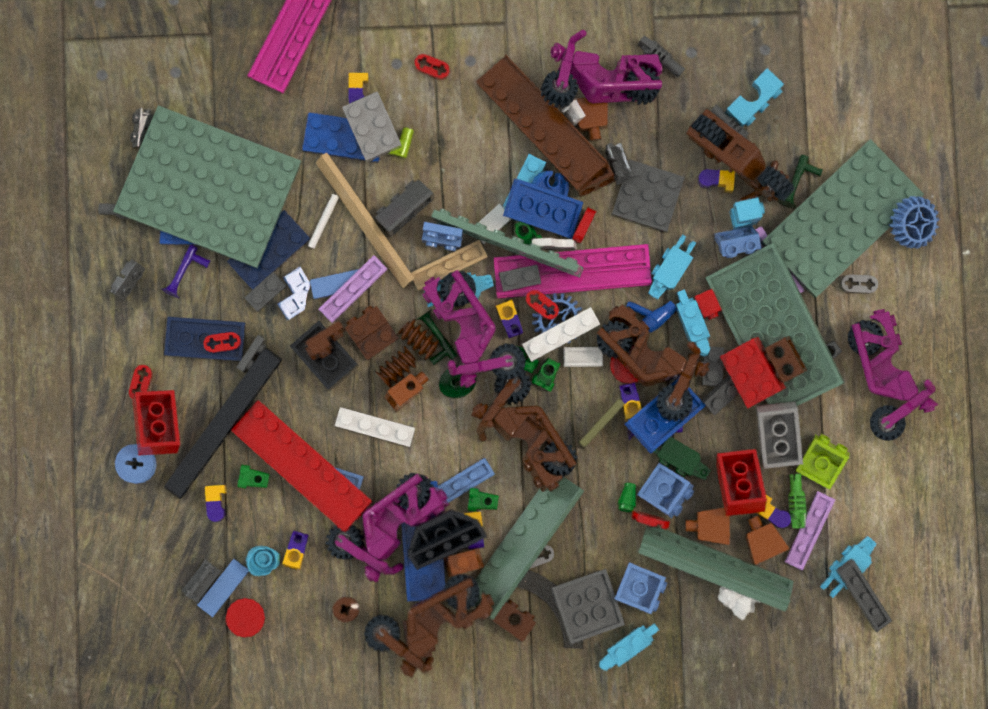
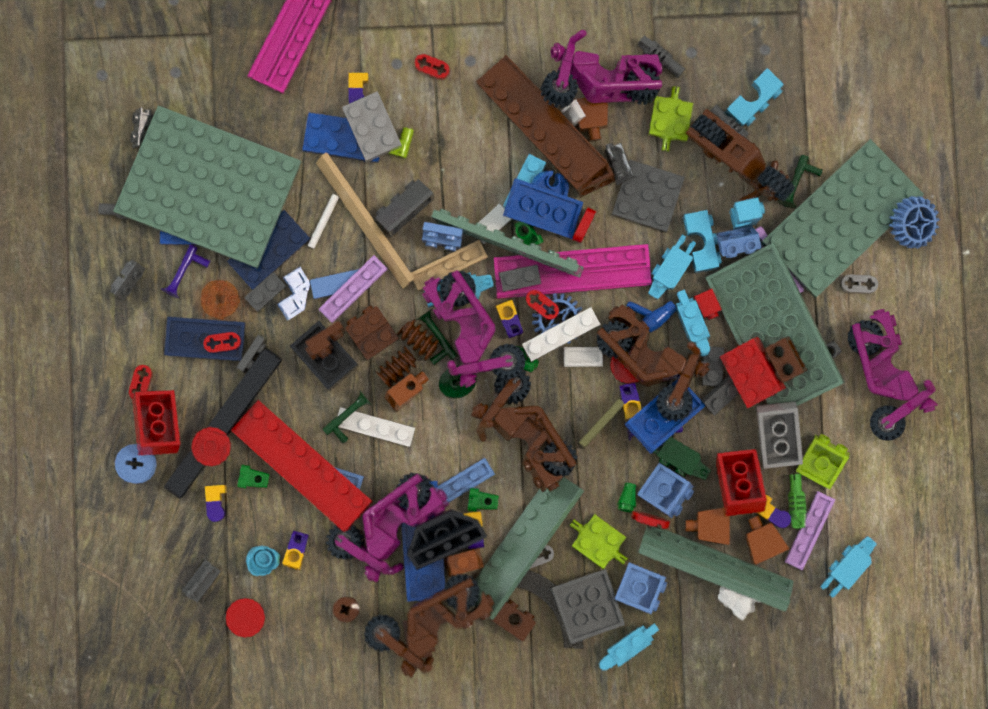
medium blue tile [197,559,249,617] -> none
green plate [531,357,561,392] -> none
white tile [532,238,577,250] -> none
leg [697,169,735,193] -> none
dark grey tile [836,559,892,632] -> none
none -> red tile [191,427,231,466]
none -> clear orange plate [201,280,240,319]
none -> dark green piece [322,390,372,443]
none -> lime plate [569,514,628,569]
none -> lime plate [648,86,693,152]
none -> medium azure arch [683,210,722,273]

